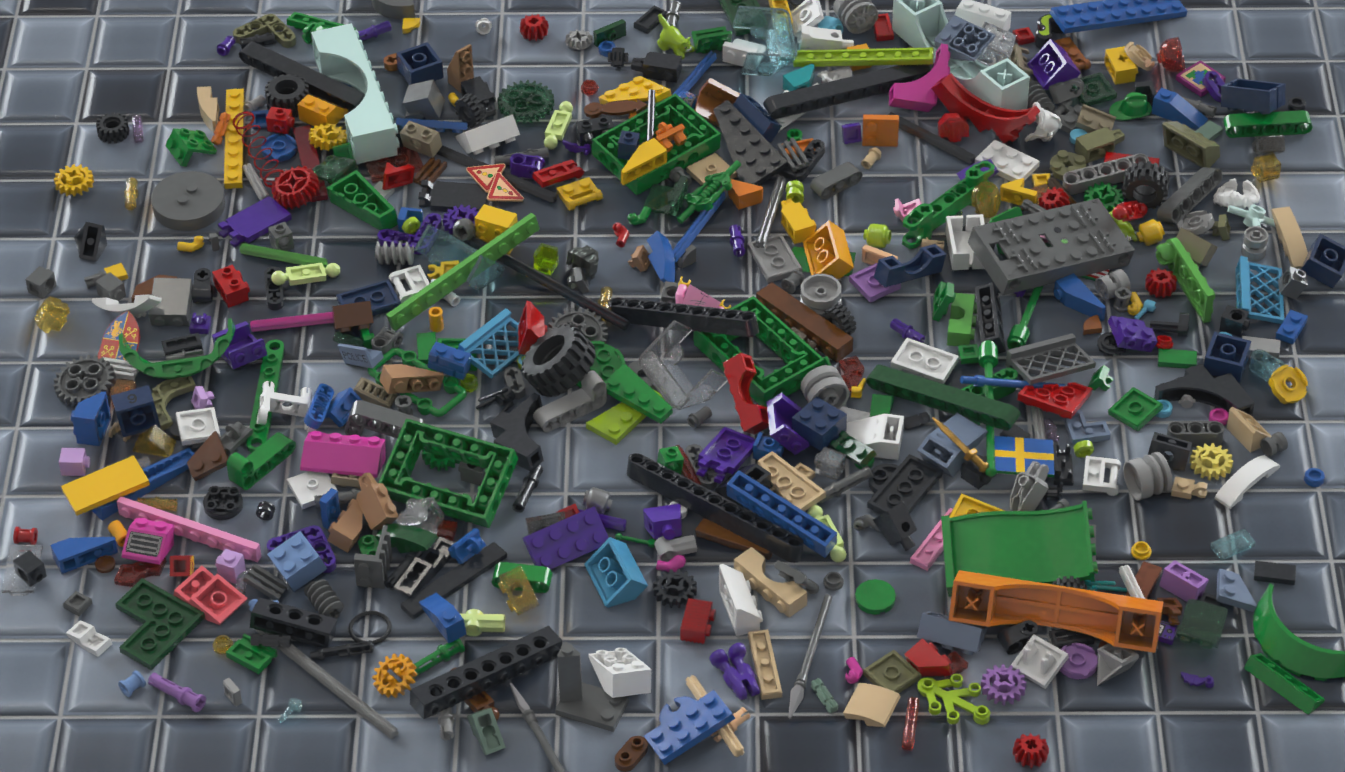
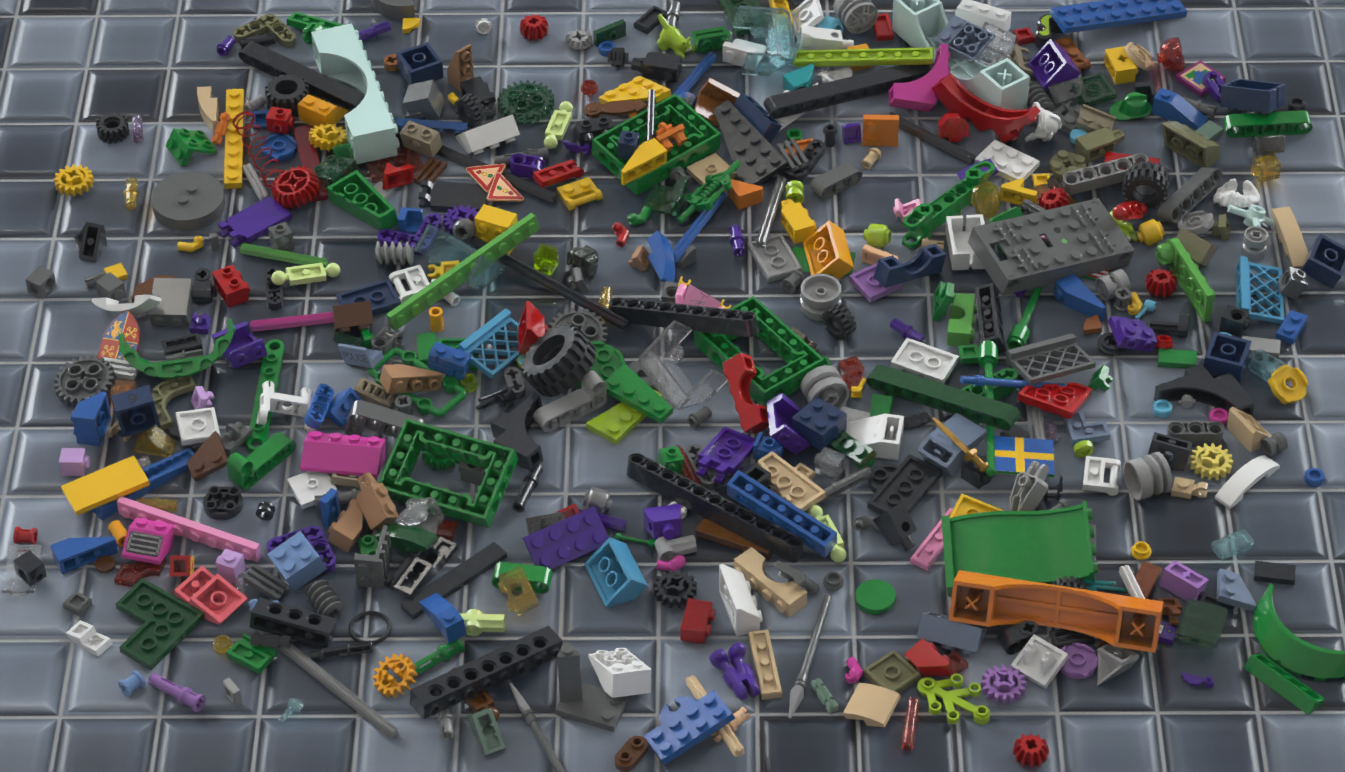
clear yellow hair [34,296,70,333] -> none
lime tile [402,217,420,234] -> none
blue hips [448,528,486,564] -> none
reddish brown brick [756,282,853,363] -> none
black hinge [1053,442,1074,486] -> none
green gear [1084,182,1124,212] -> none
green plate [1108,387,1163,432] -> none
none -> black pin [823,124,837,148]

